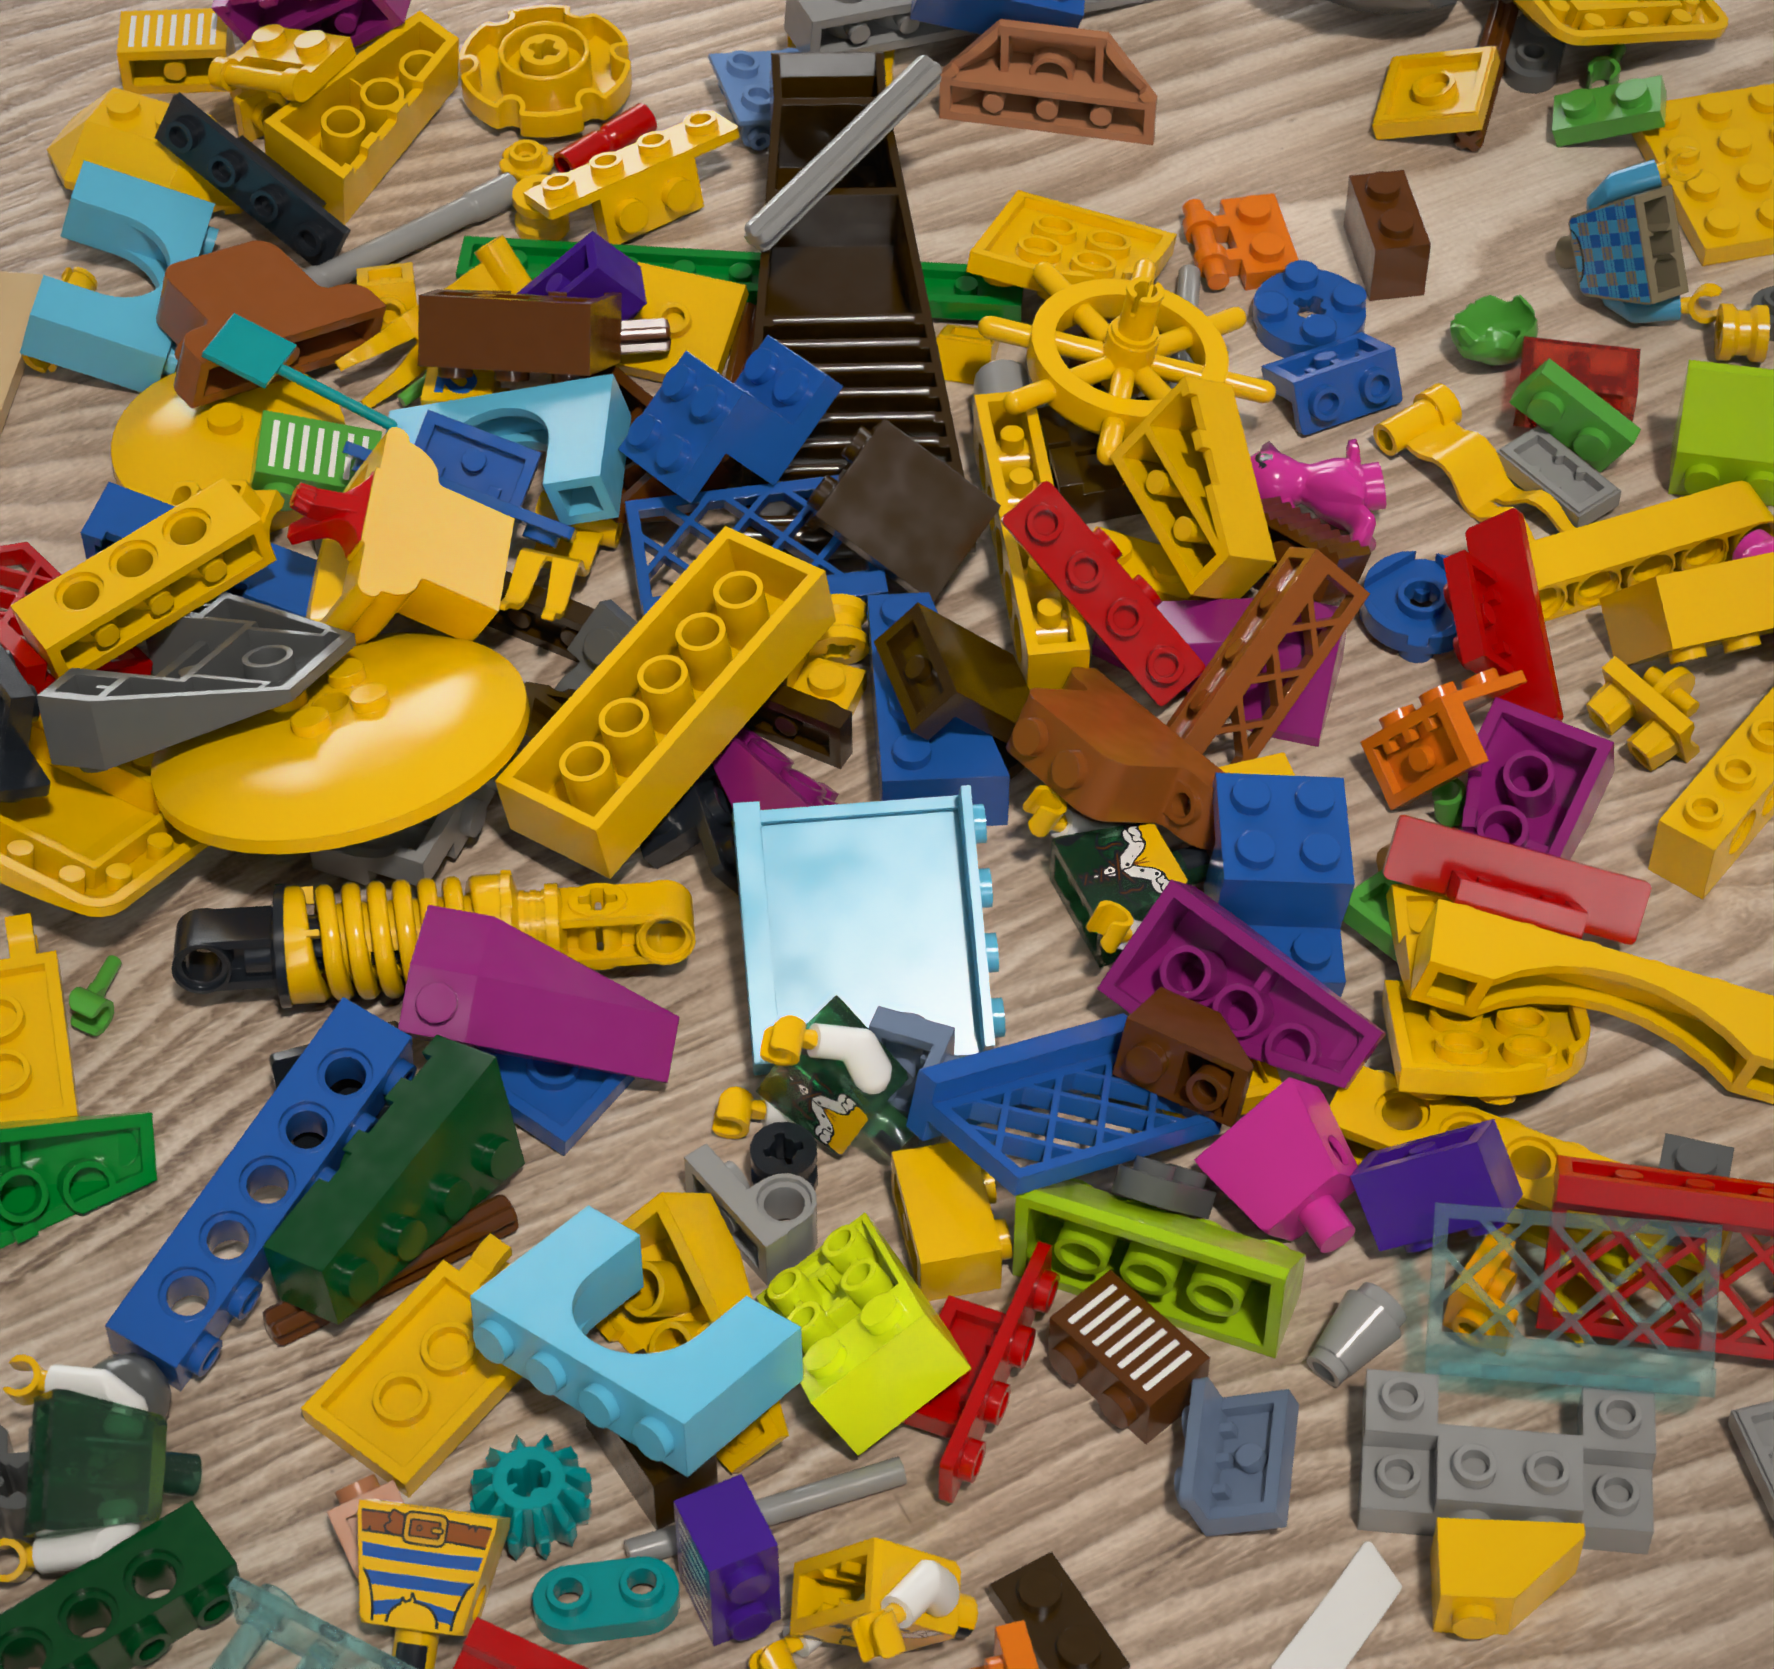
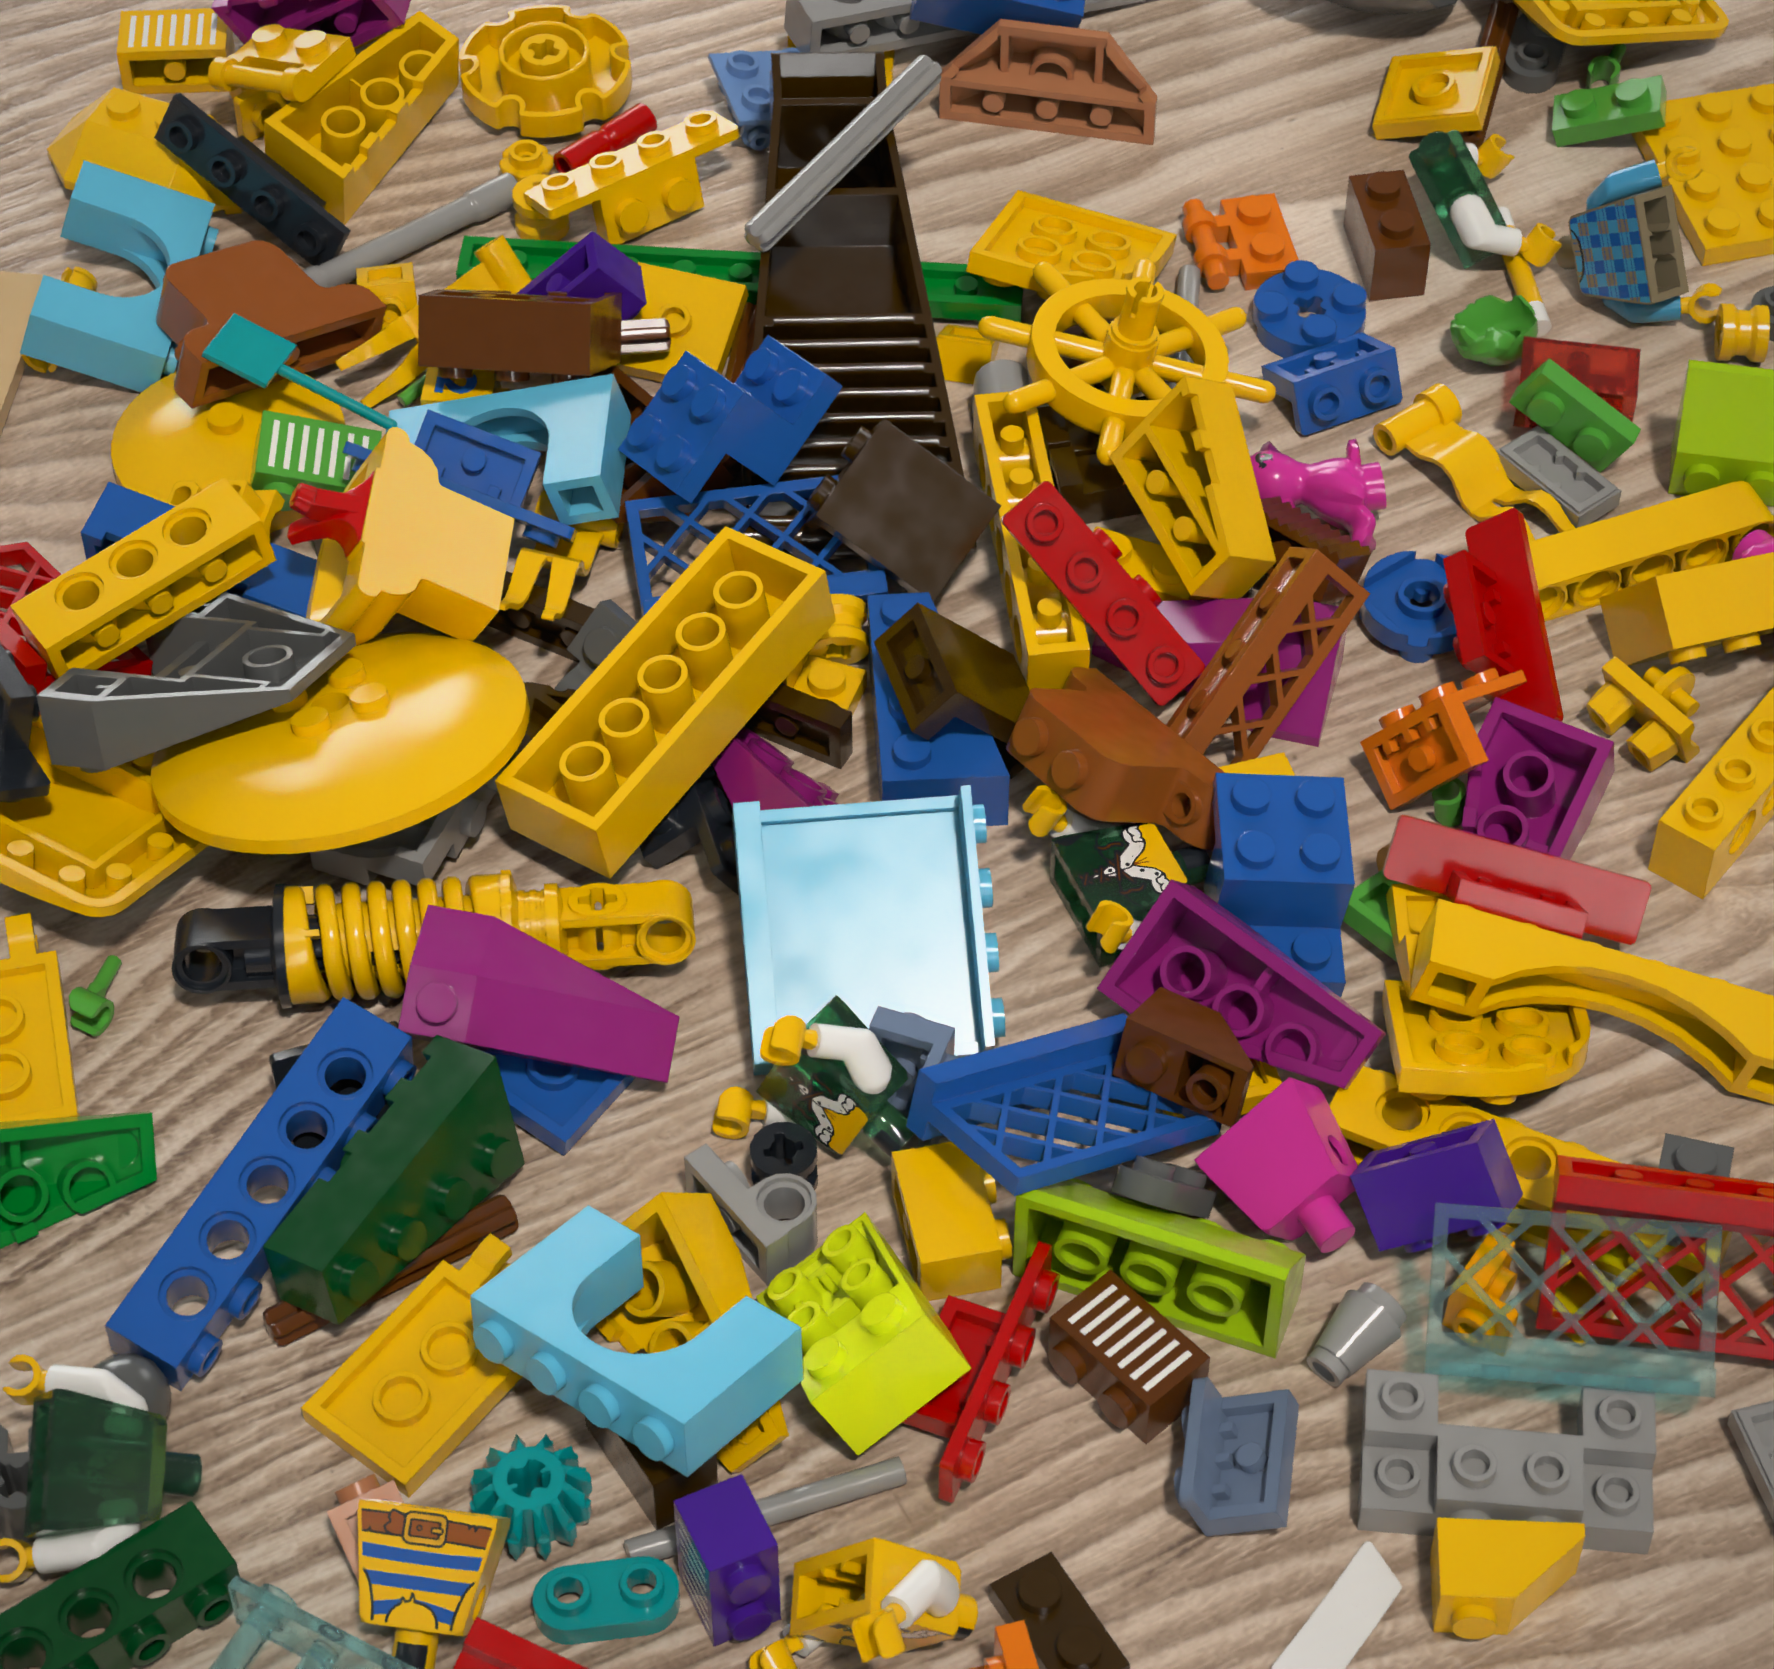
none -> torso [1408,130,1562,269]
none -> yellow bar [1490,207,1552,337]

